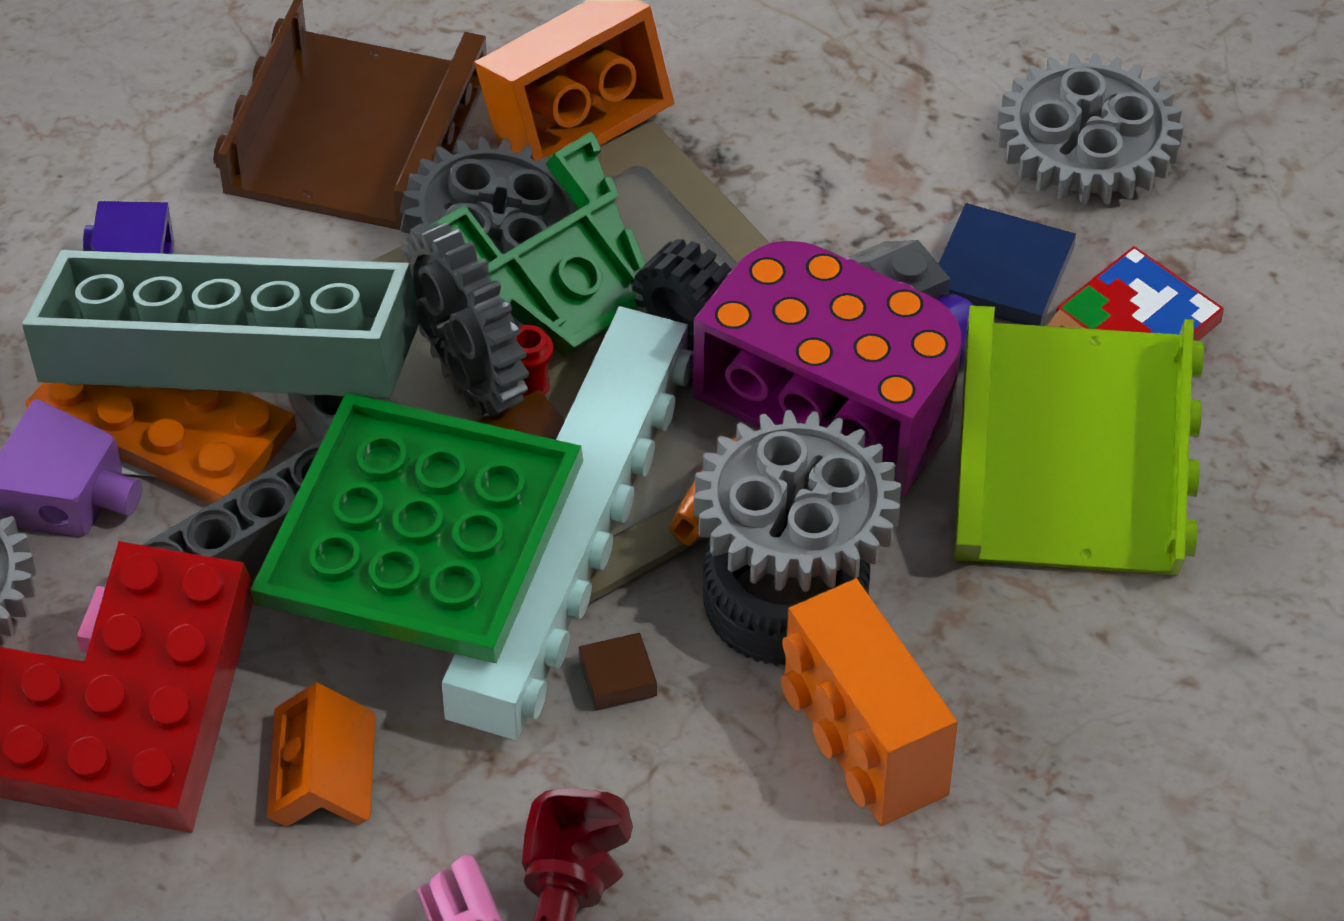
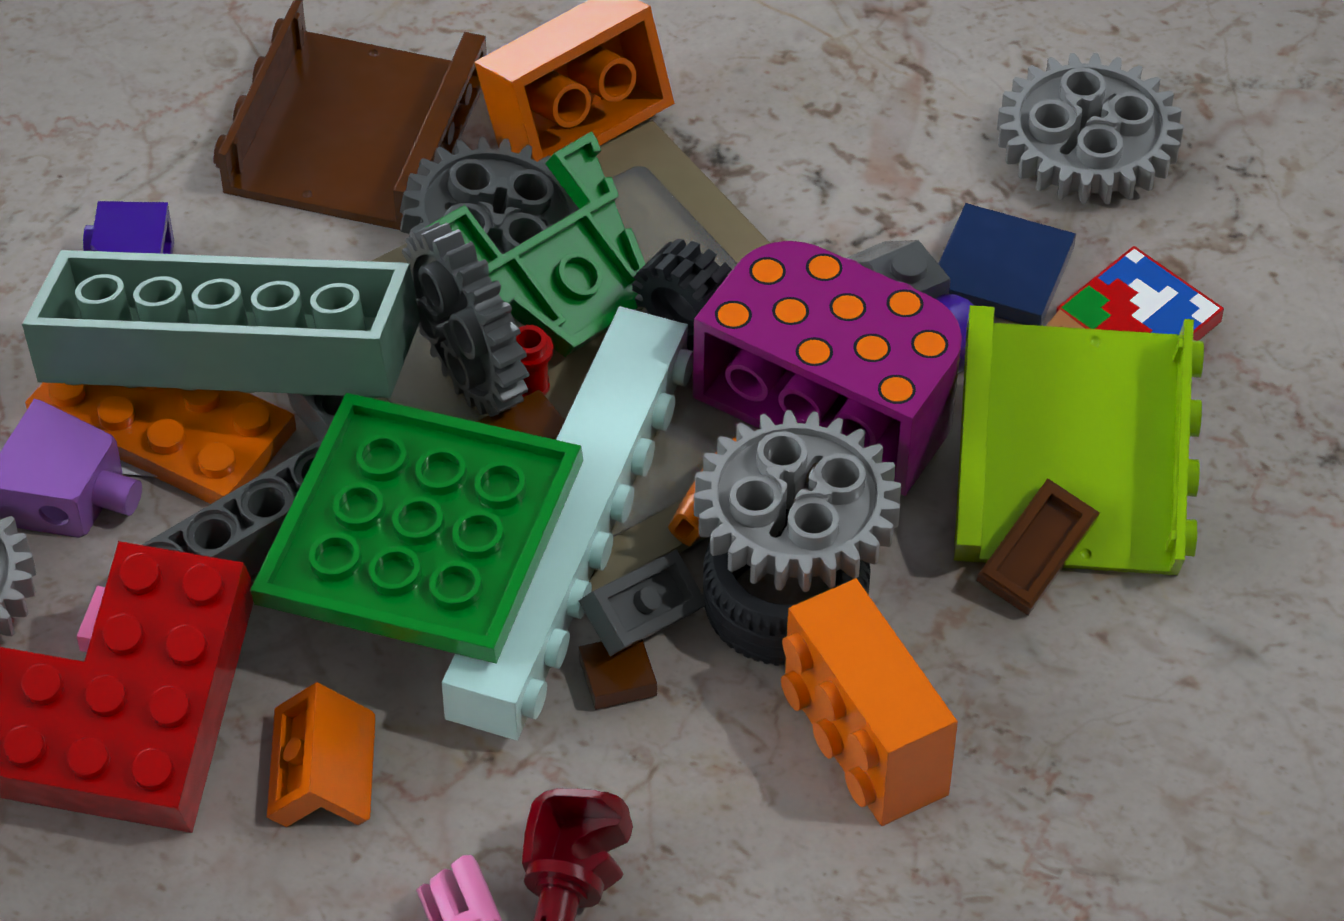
none -> dark grey plate [579,549,705,656]
none -> reddish brown tile [976,478,1100,616]

